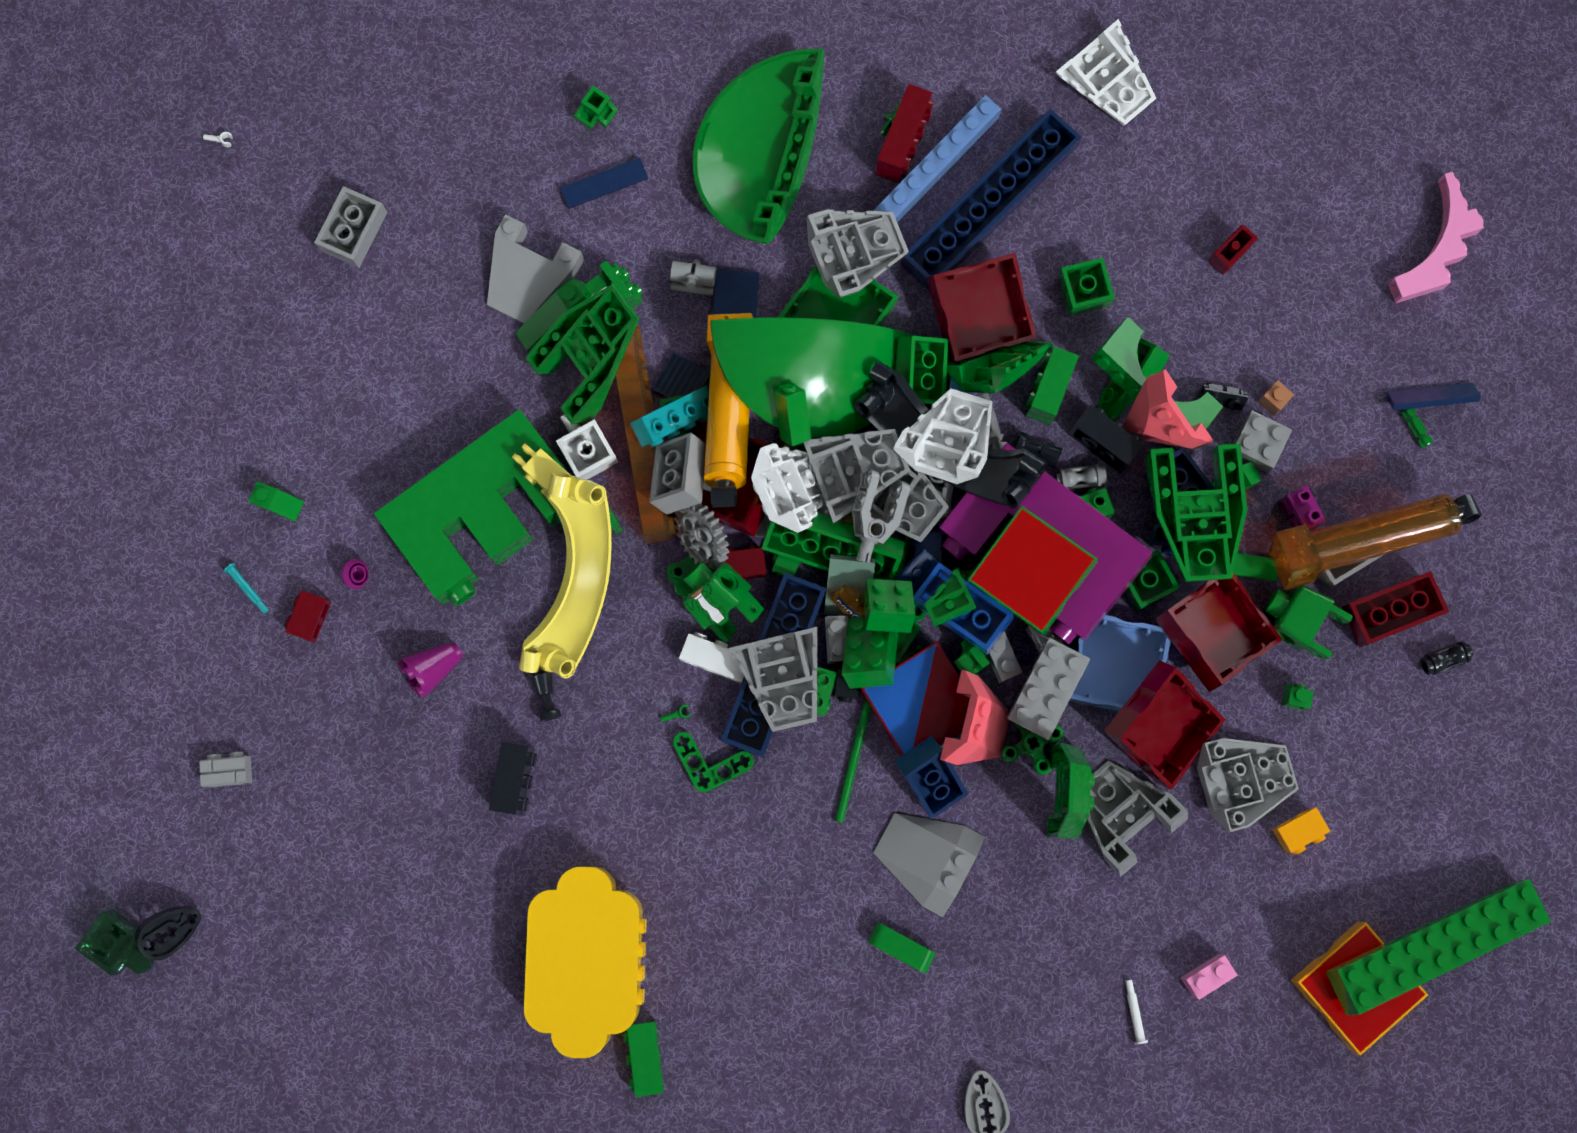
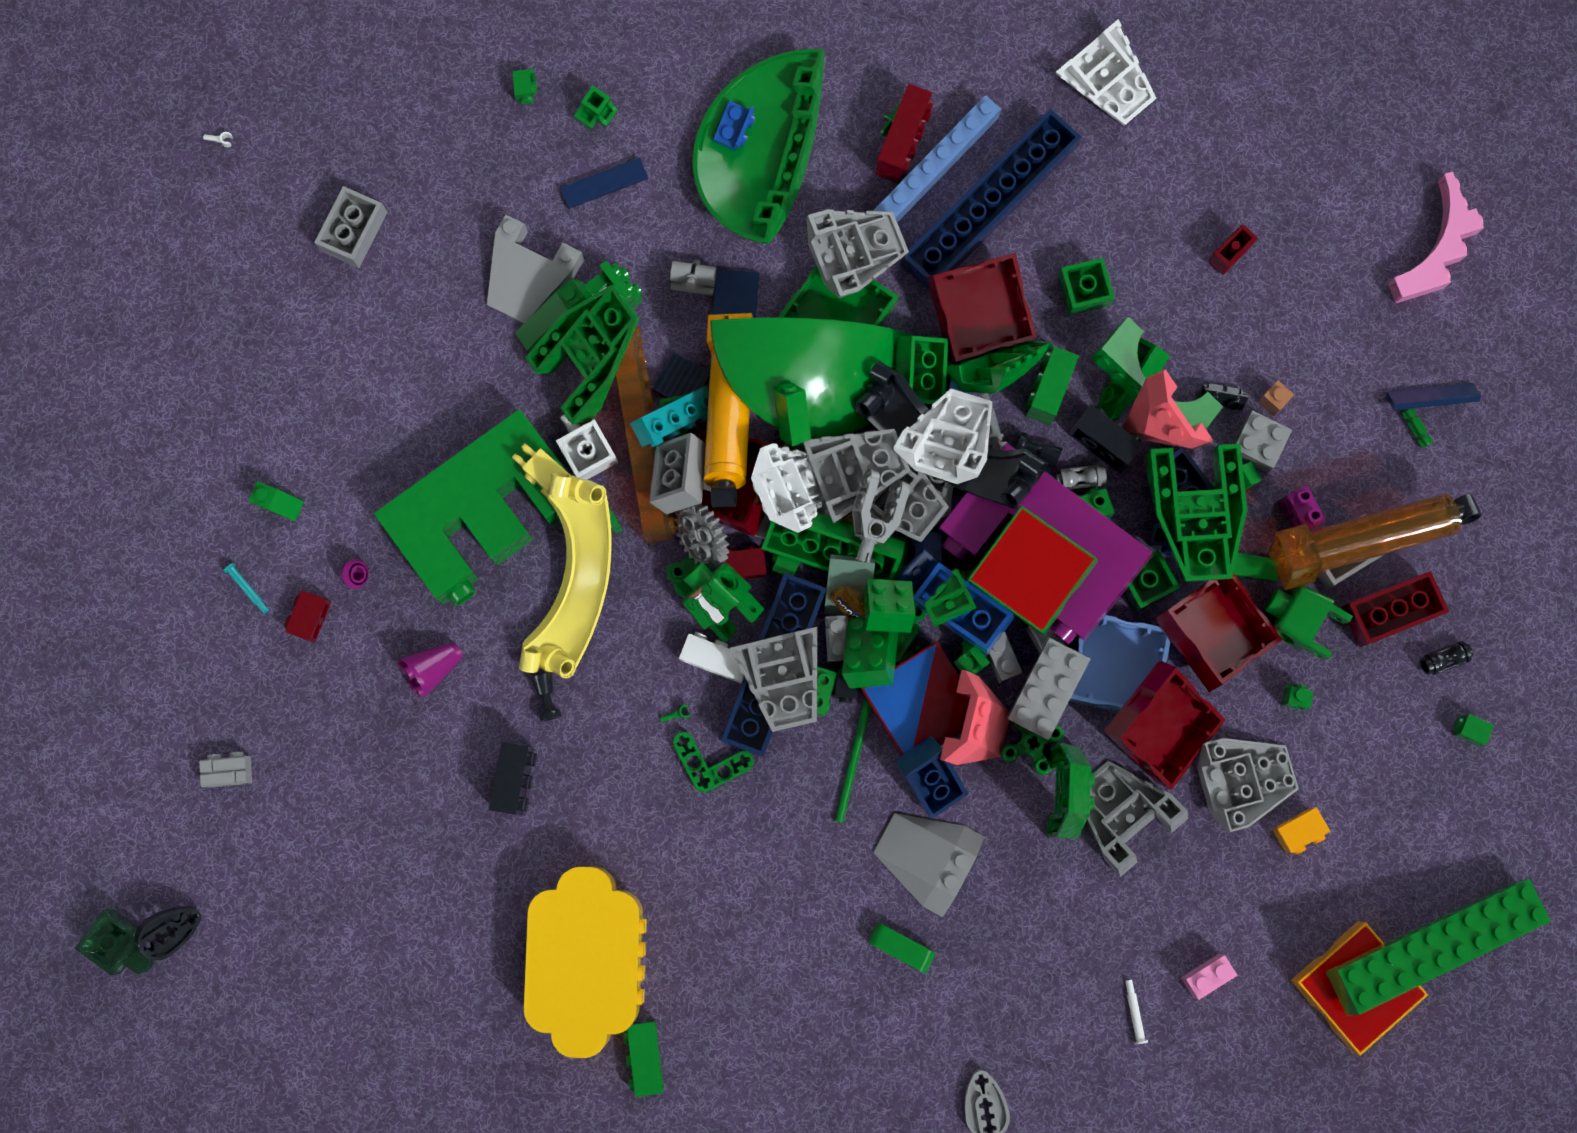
none -> green brick [513,69,537,105]
none -> blue bracket [712,100,756,152]
none -> green brick [1453,714,1494,747]

